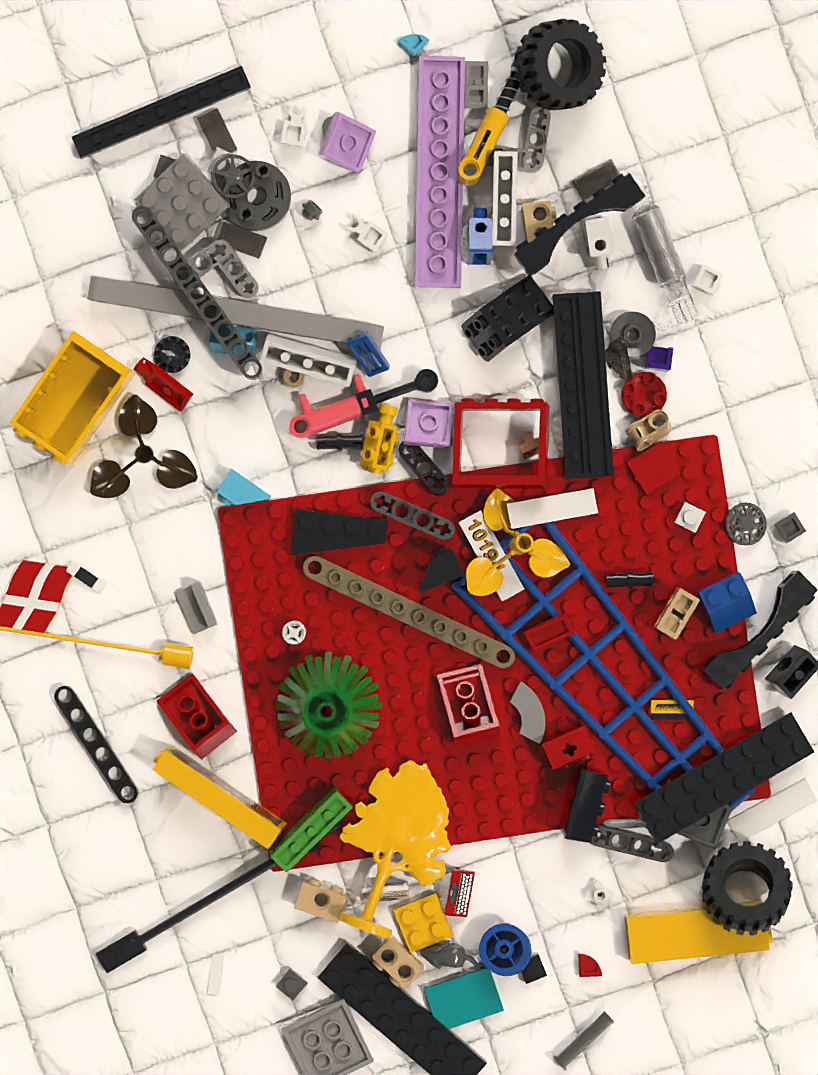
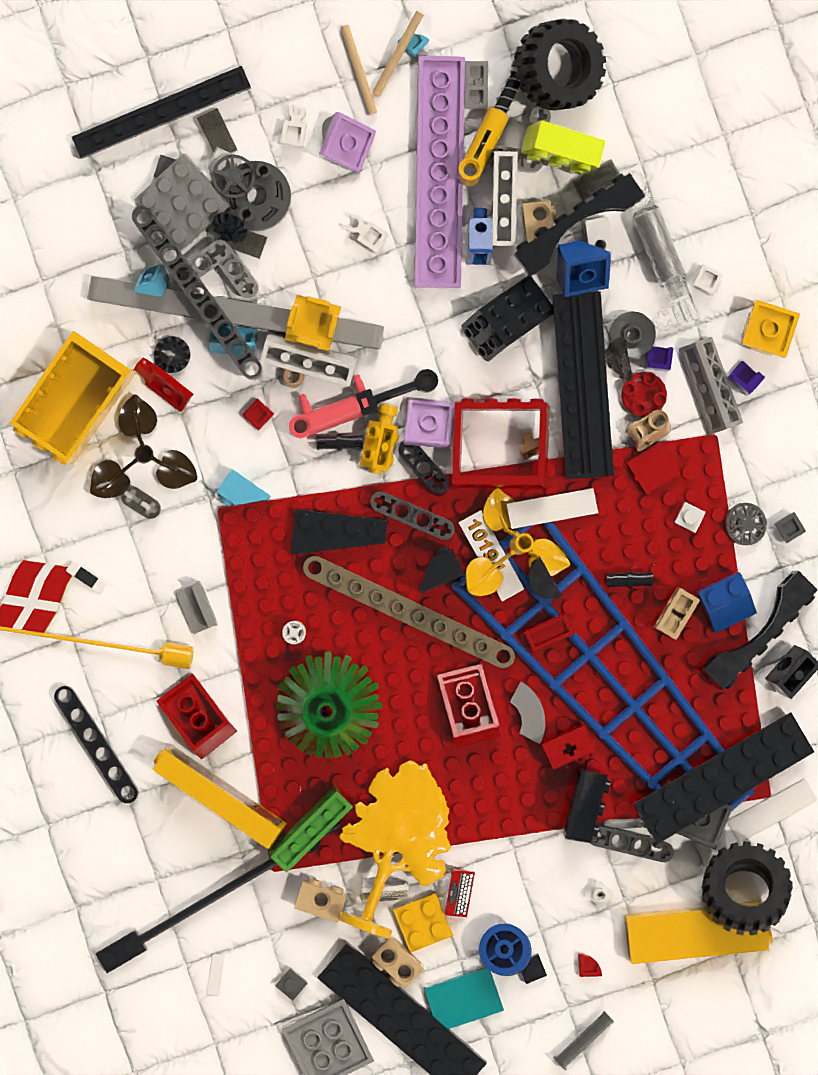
dark grey plate [302,200,323,221] -> none
blue tile [347,331,390,377] -> none
dark grey animal [420,943,506,969] -> none
sticker [651,700,694,720] -> none
none -> clear smoke beam [121,485,161,519]
none -> medium azure slope [134,264,170,296]
none -> black gear [211,213,248,244]
none -> red tile [242,398,274,431]
none -> yellow panel [284,294,341,352]
none -> tan bar [340,25,378,115]
none -> tan bar [372,11,424,97]
none -> neon yellow brick [520,120,606,175]
none -> black tile [528,556,563,599]
none -> blue slope [557,240,611,297]
none -> light grey fence [679,337,743,435]
none -> dark purple panel [727,361,766,396]
none -> yellow panel [741,299,800,358]

